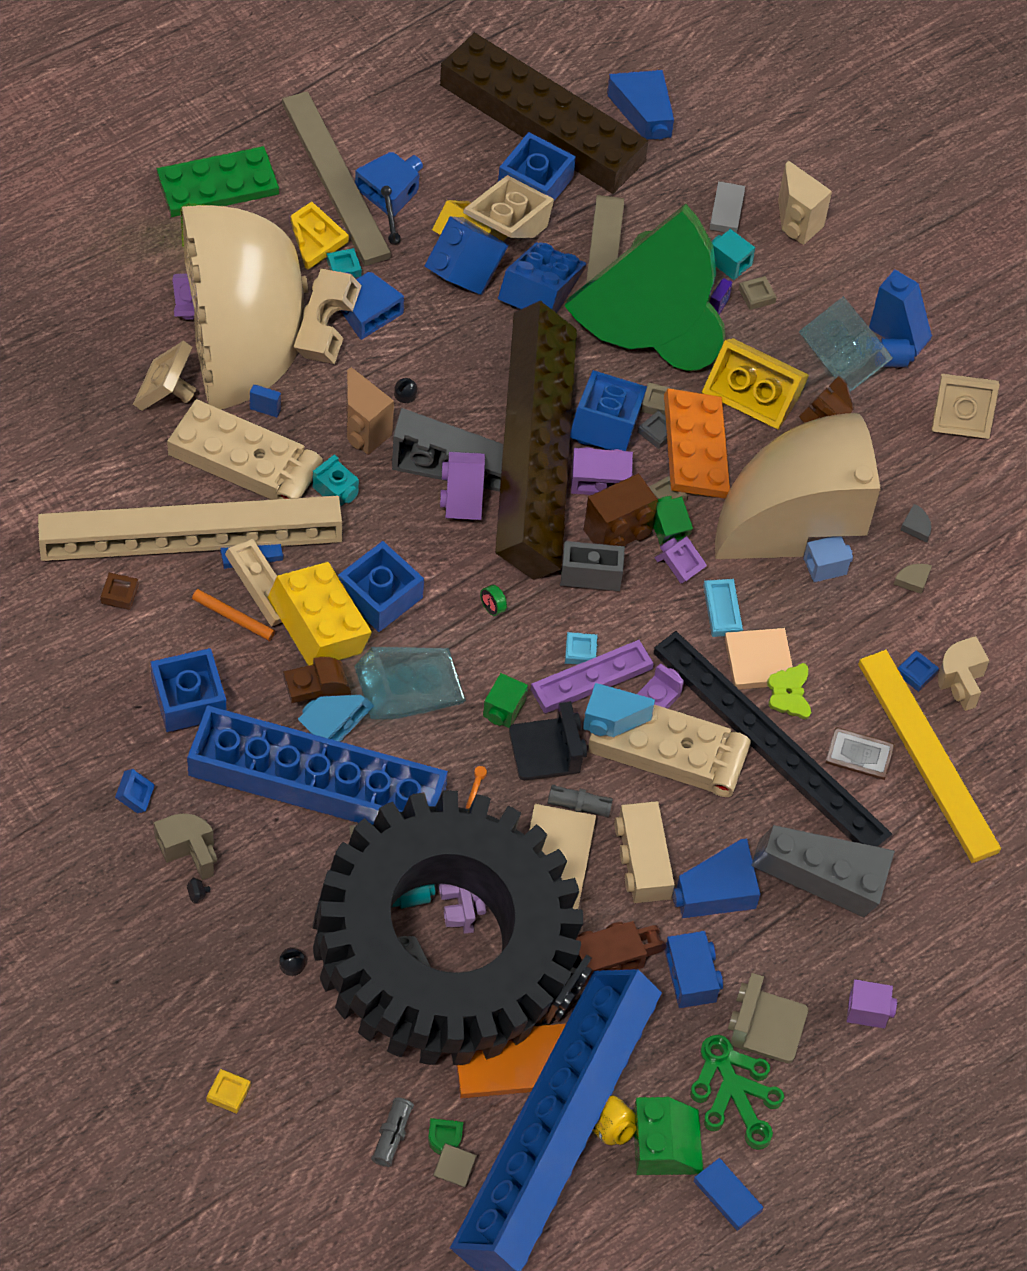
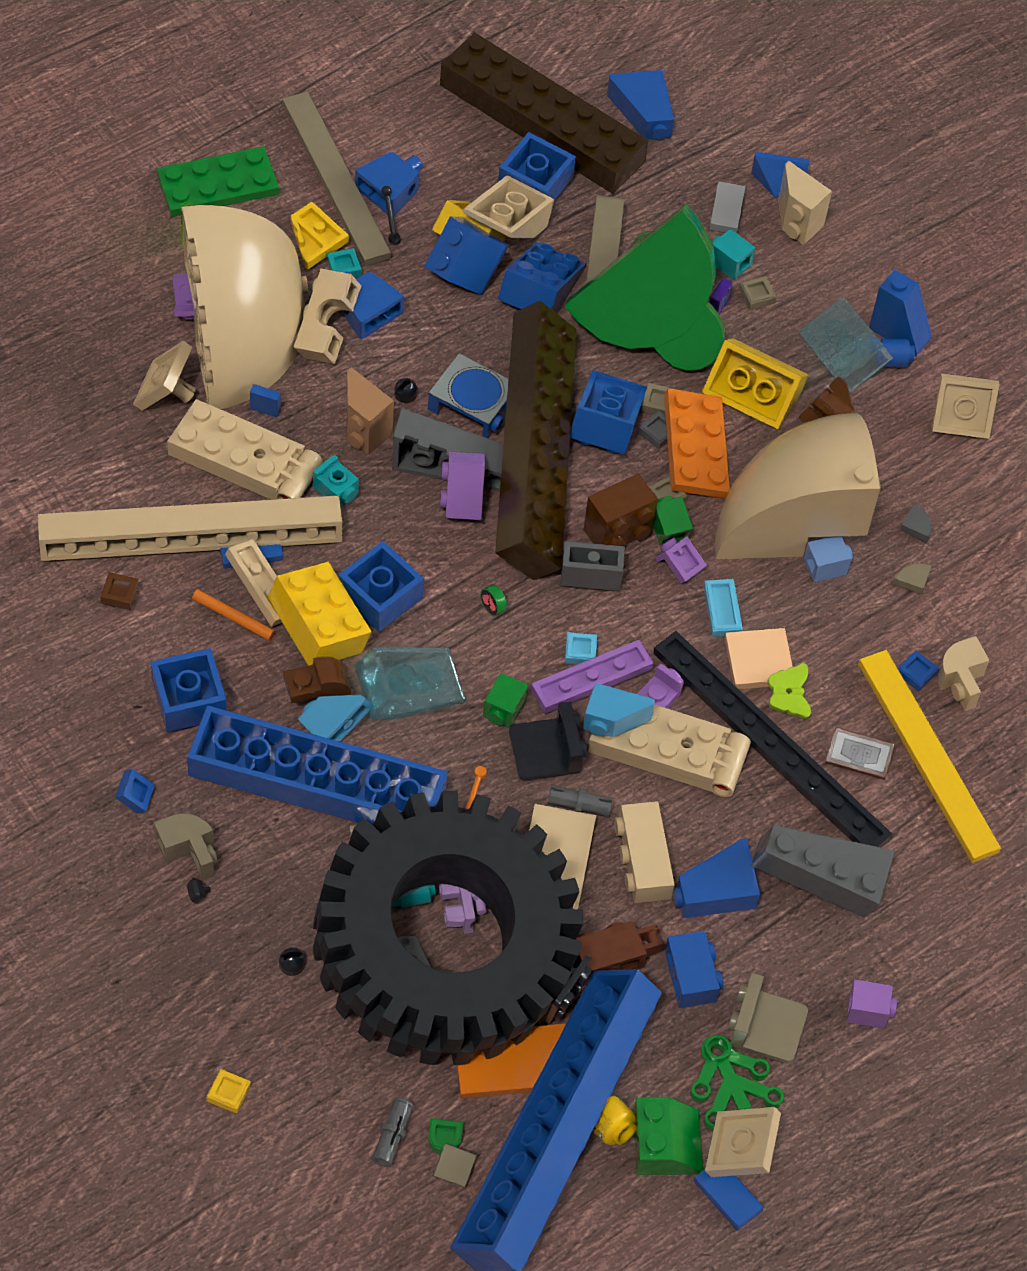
medium lavender brick [571,447,633,495] -> none
none -> panel [428,353,509,439]
none -> tan tile [705,1107,781,1177]
none -> blue slope [751,151,810,198]

